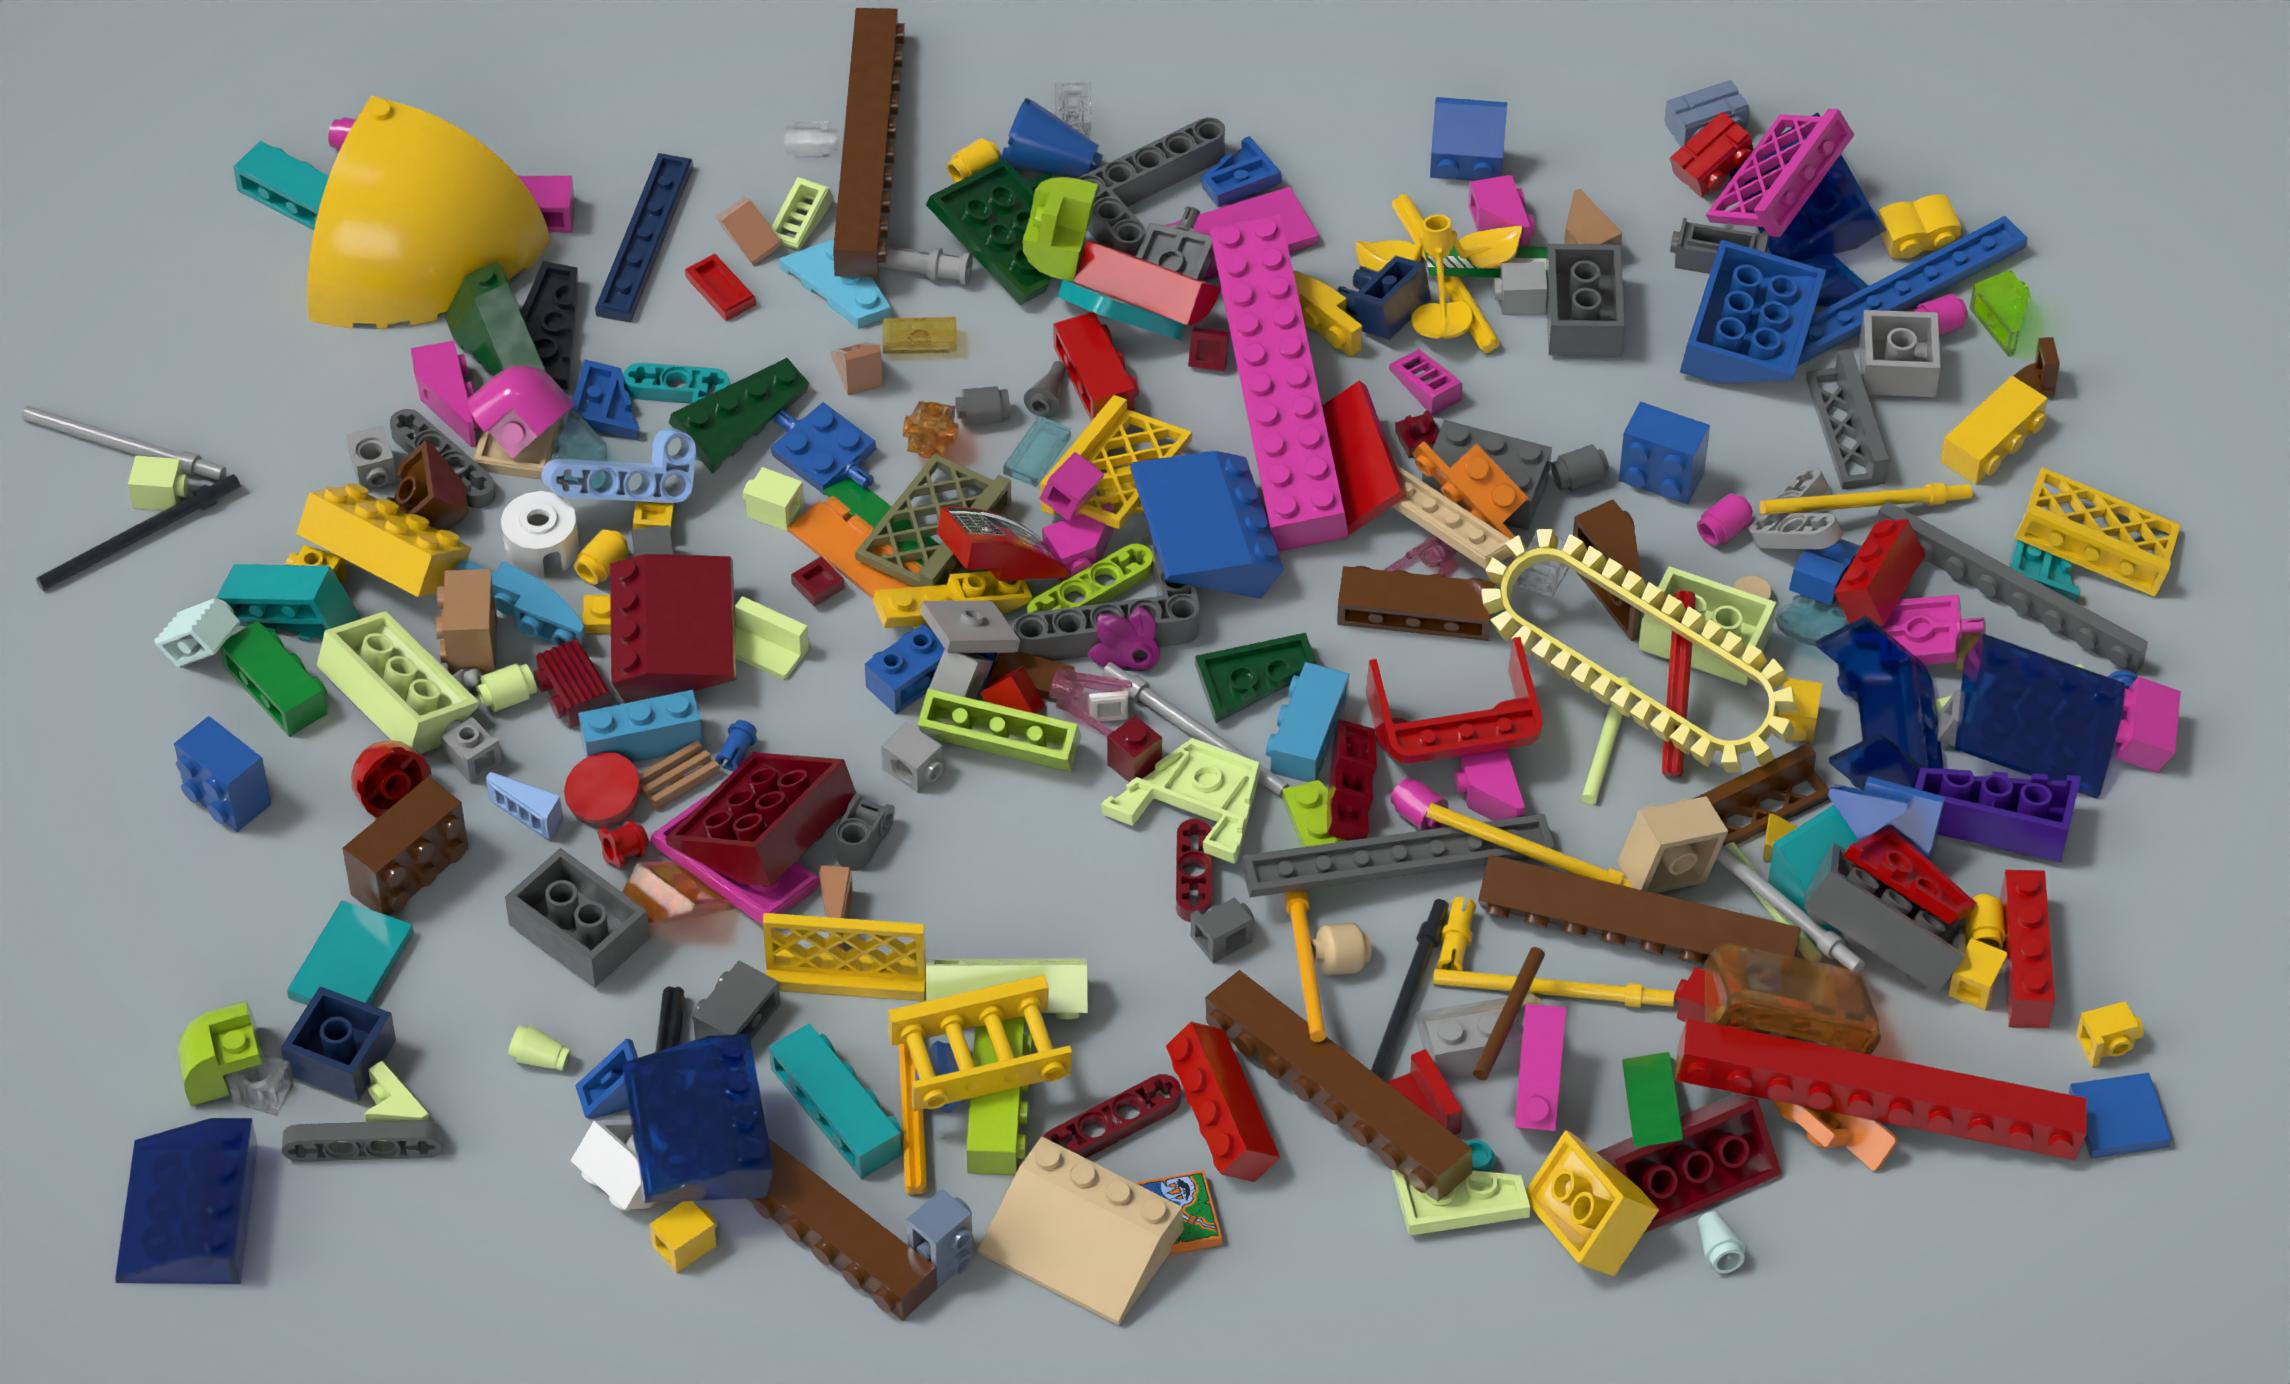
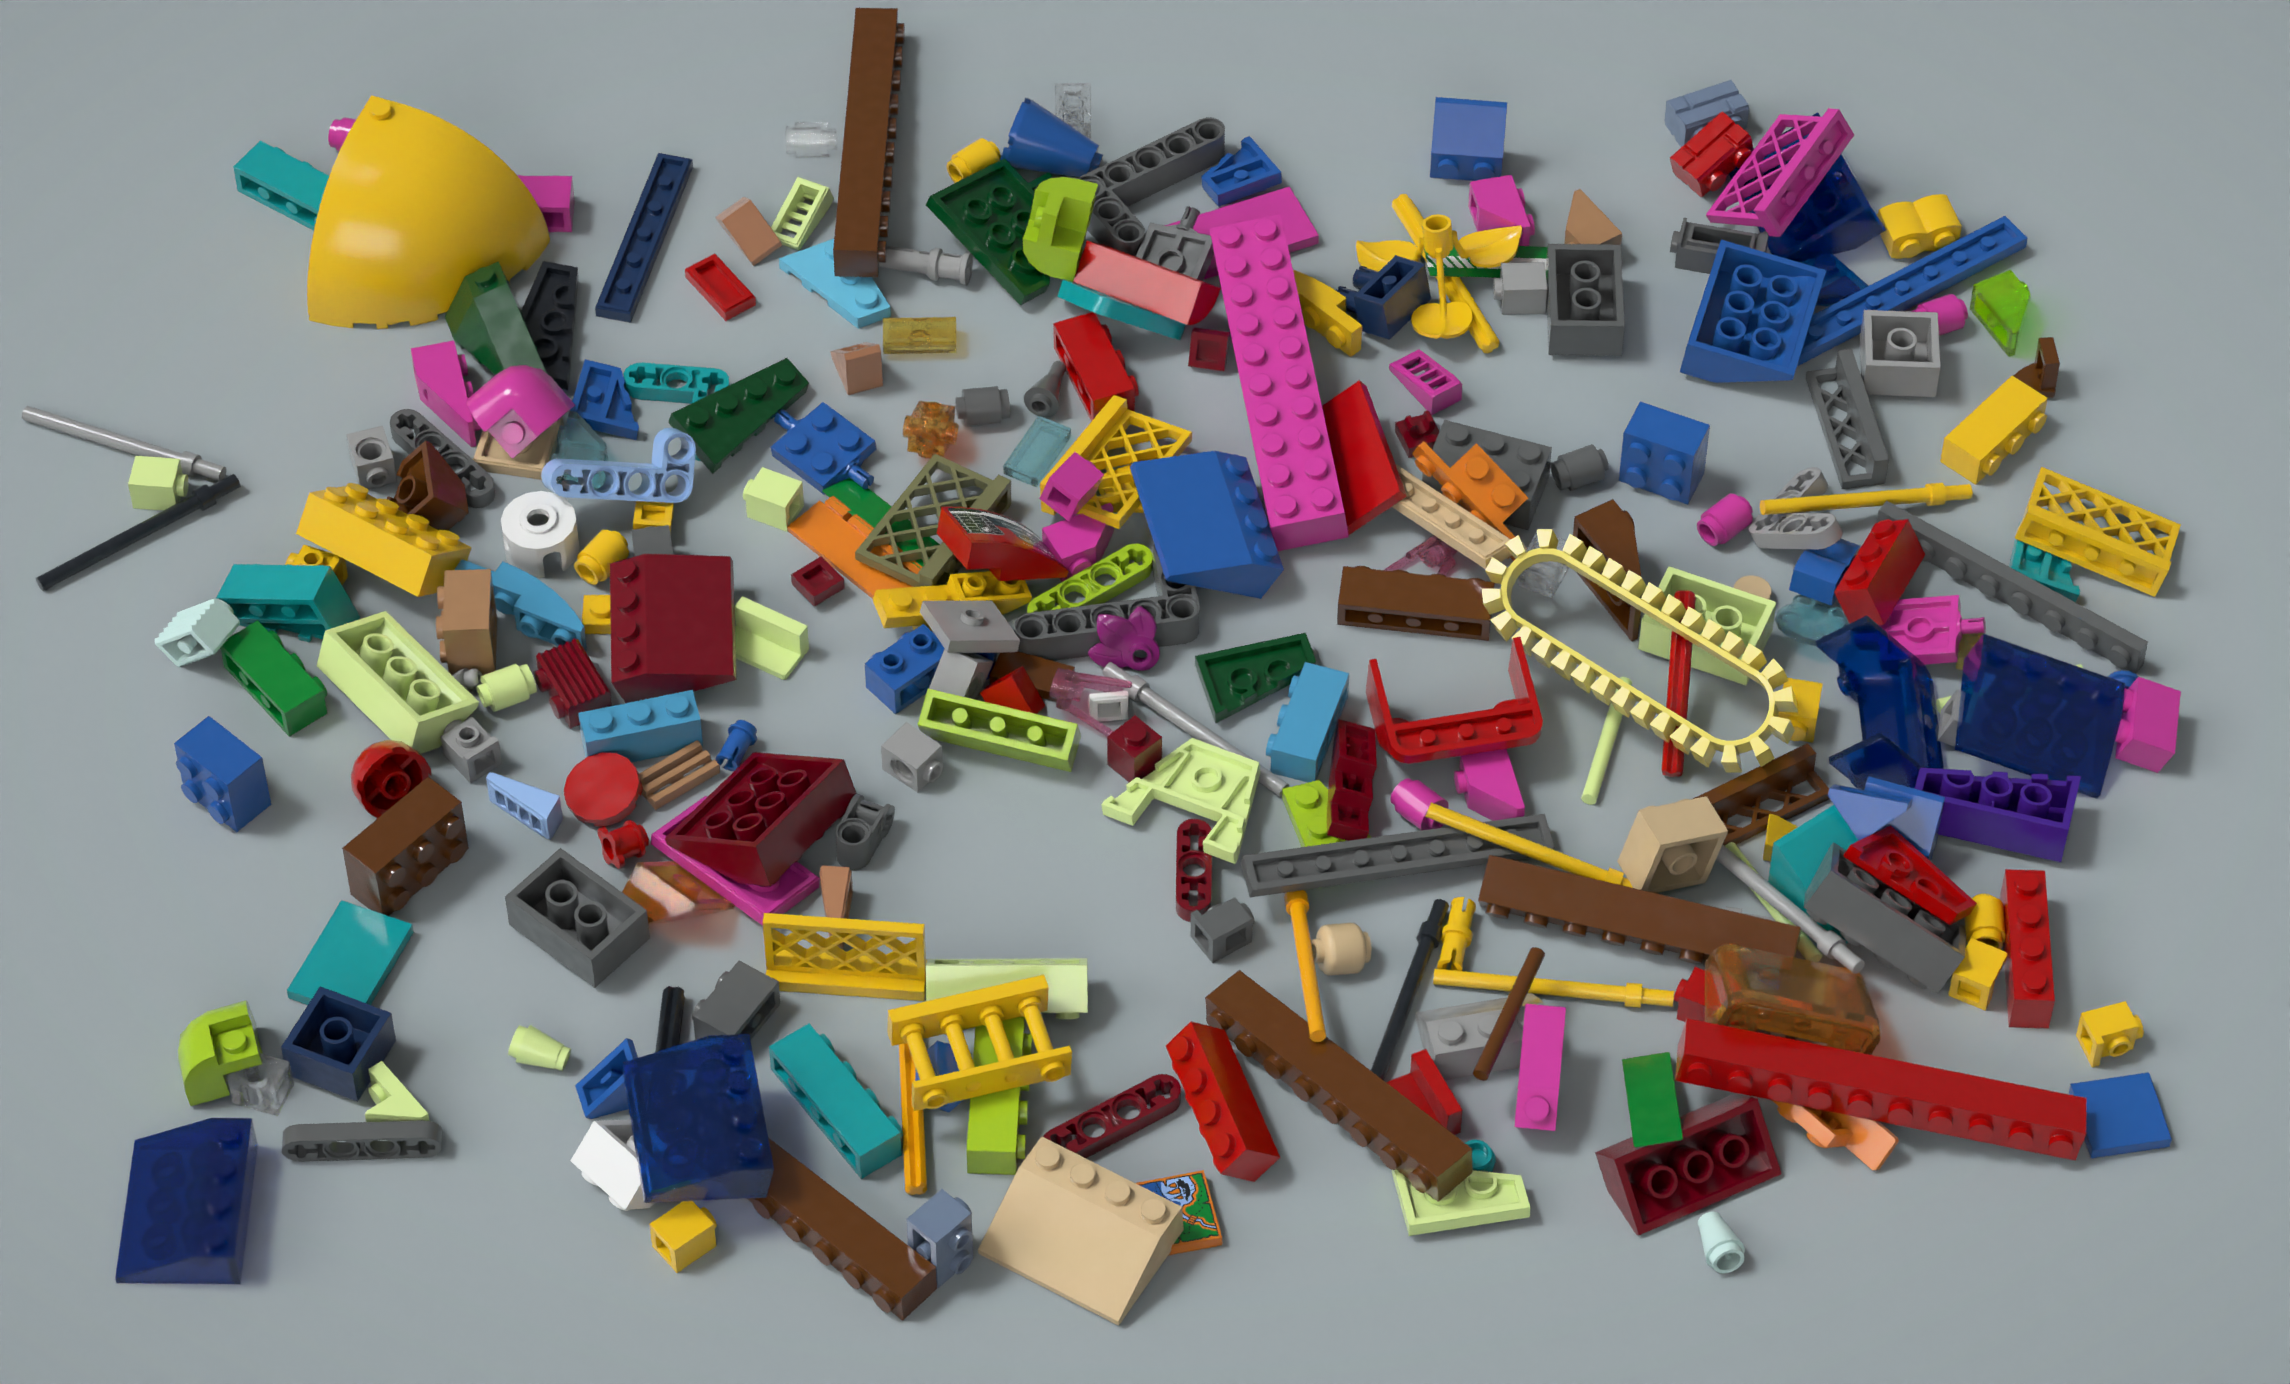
yellow slope [1526,1130,1659,1277] -> none

